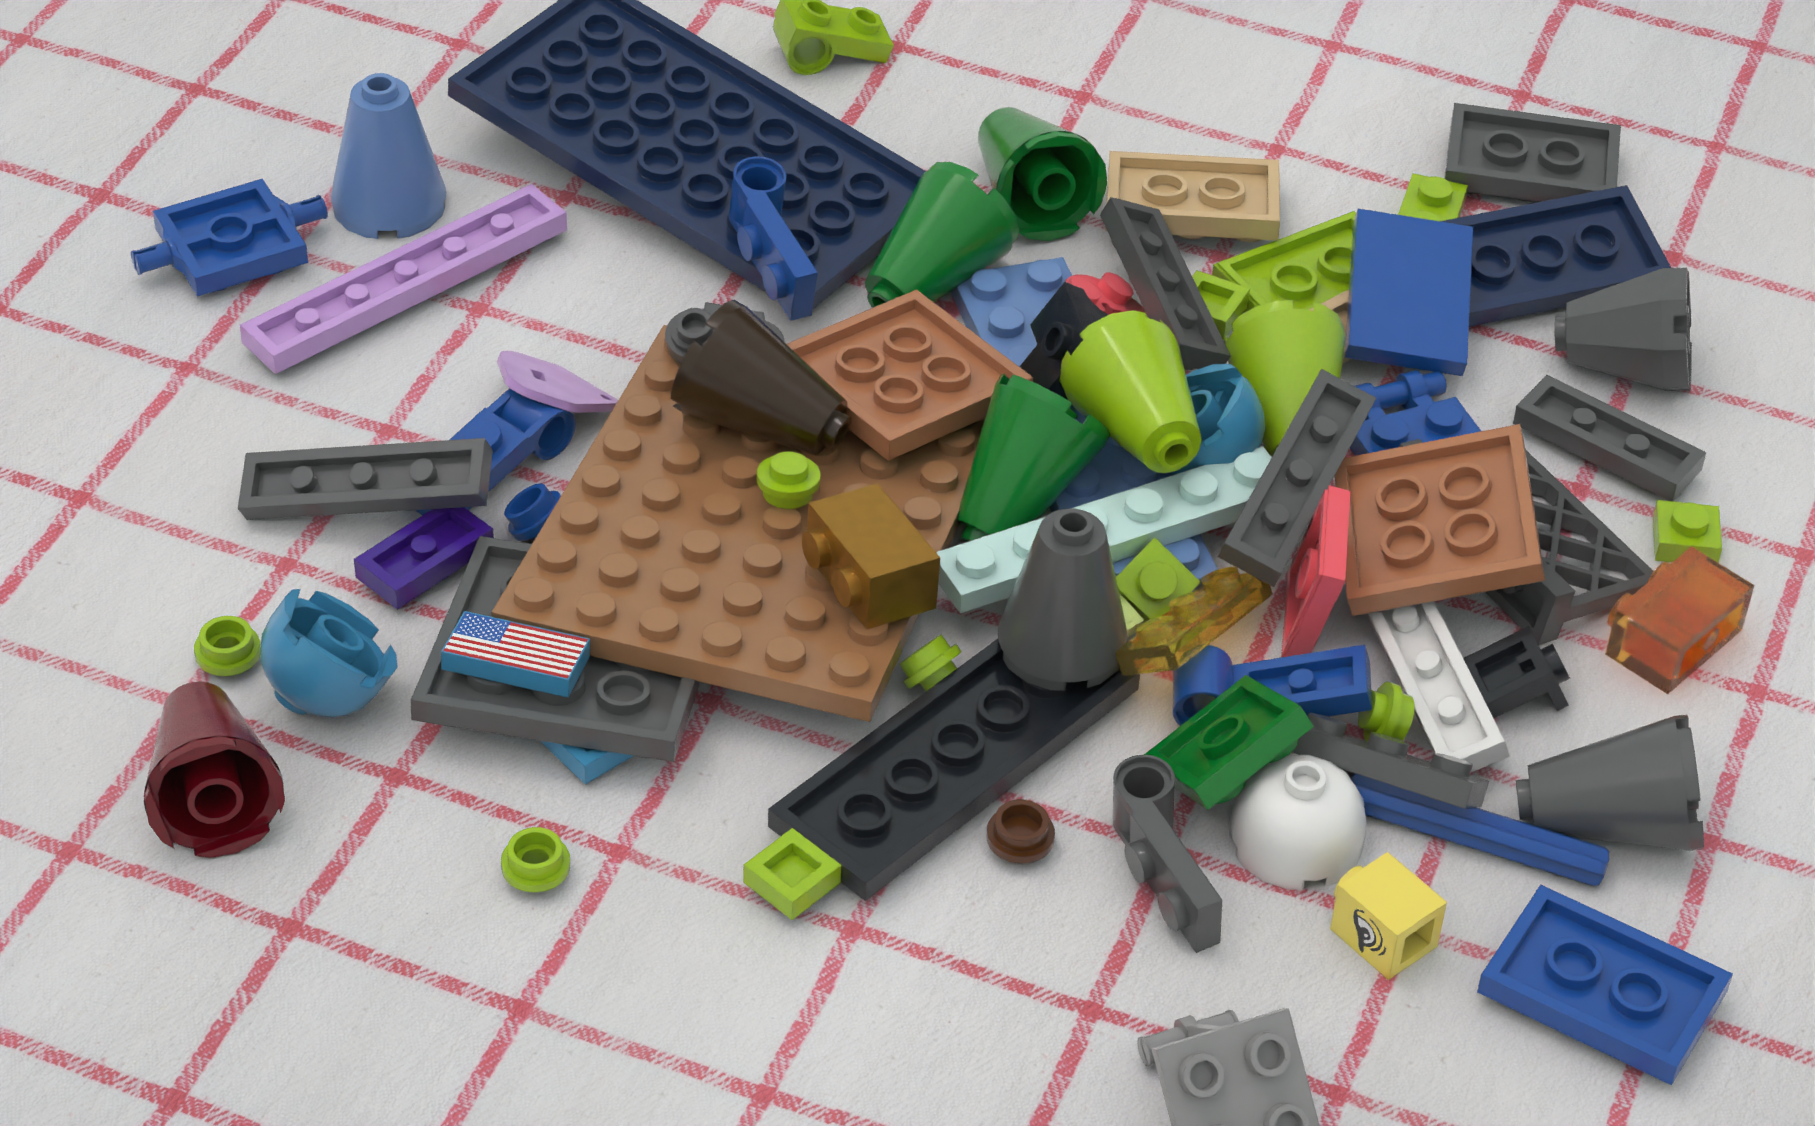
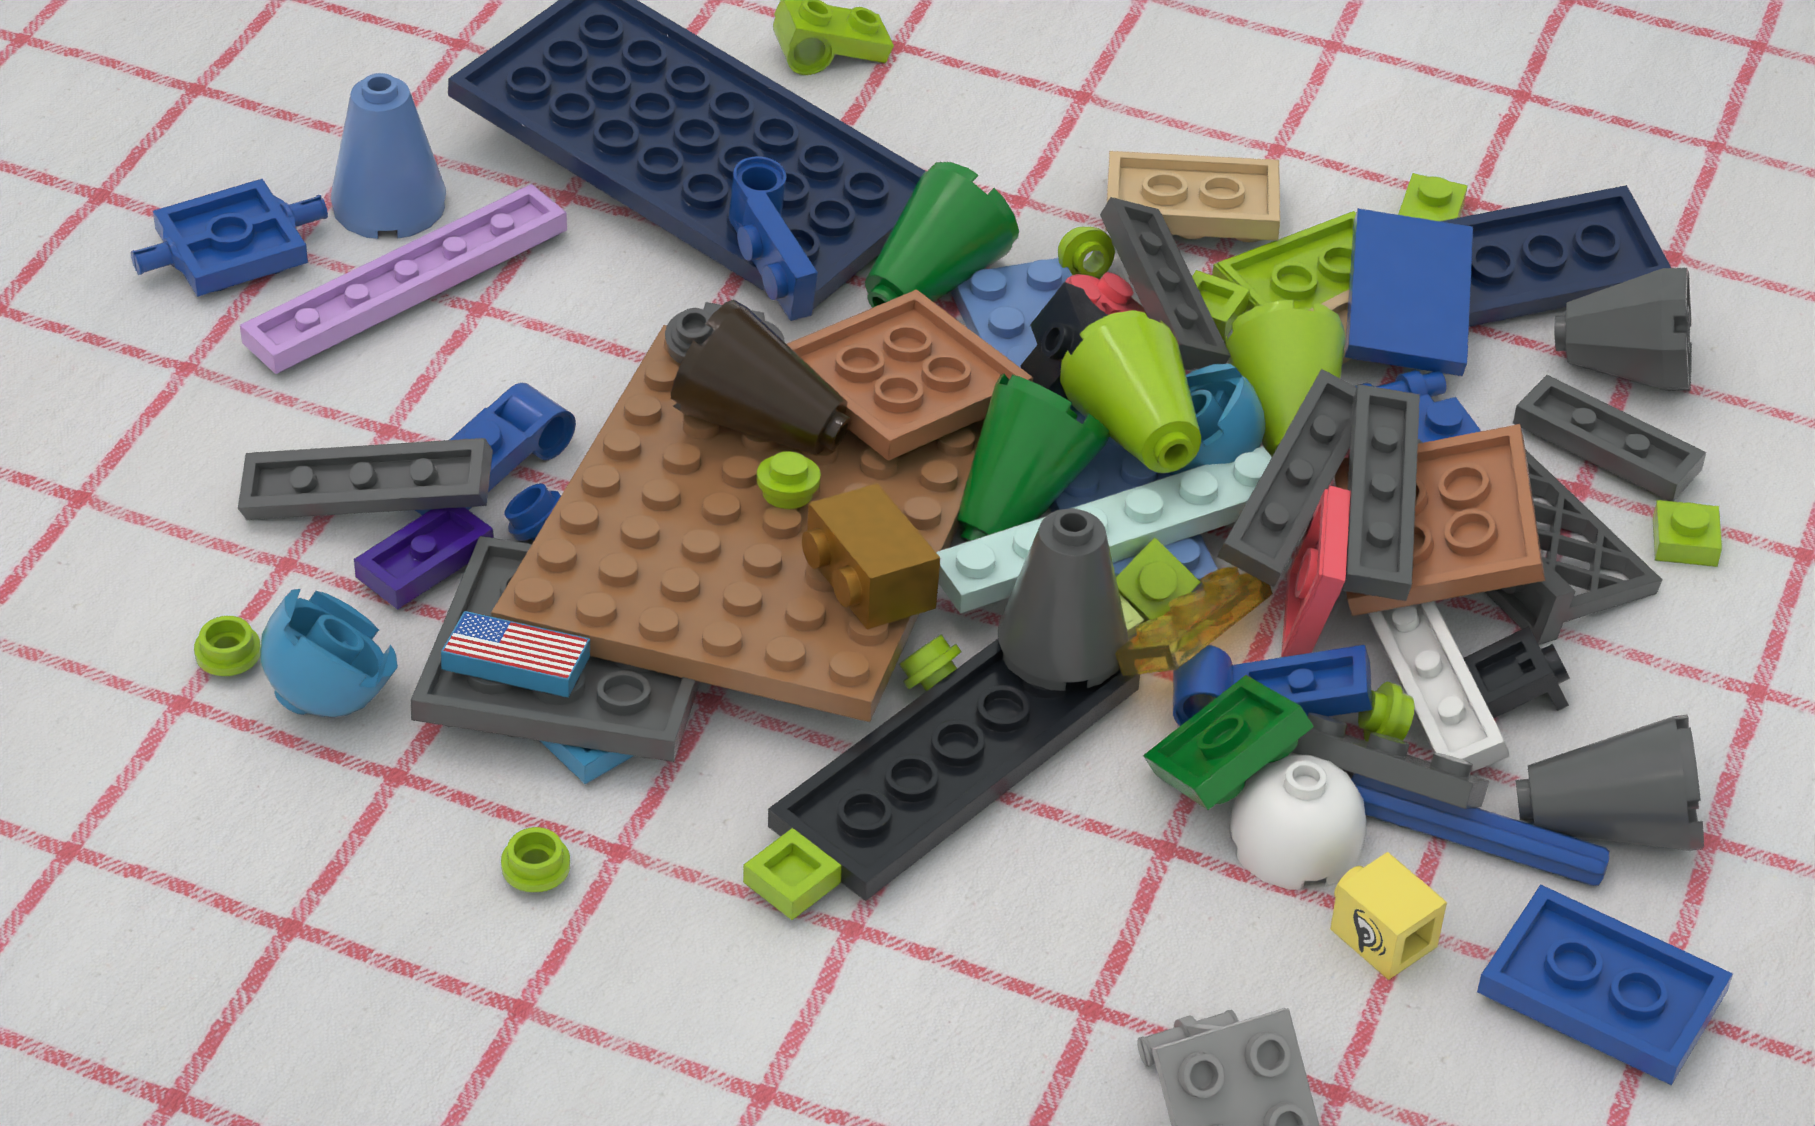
dark red cone [144,681,285,858] -> none
lavender piece [497,351,618,413] -> none
green cone [978,107,1107,241] -> none
reddish brown plate [986,799,1055,864] -> none
dark grey plate [1113,755,1222,953] -> none
dark grey plate [1444,103,1621,202] -> none
clear orange brick [1605,546,1755,694] -> none
none -> lime plate [1058,226,1115,279]
none -> dark grey plate [1342,384,1420,601]

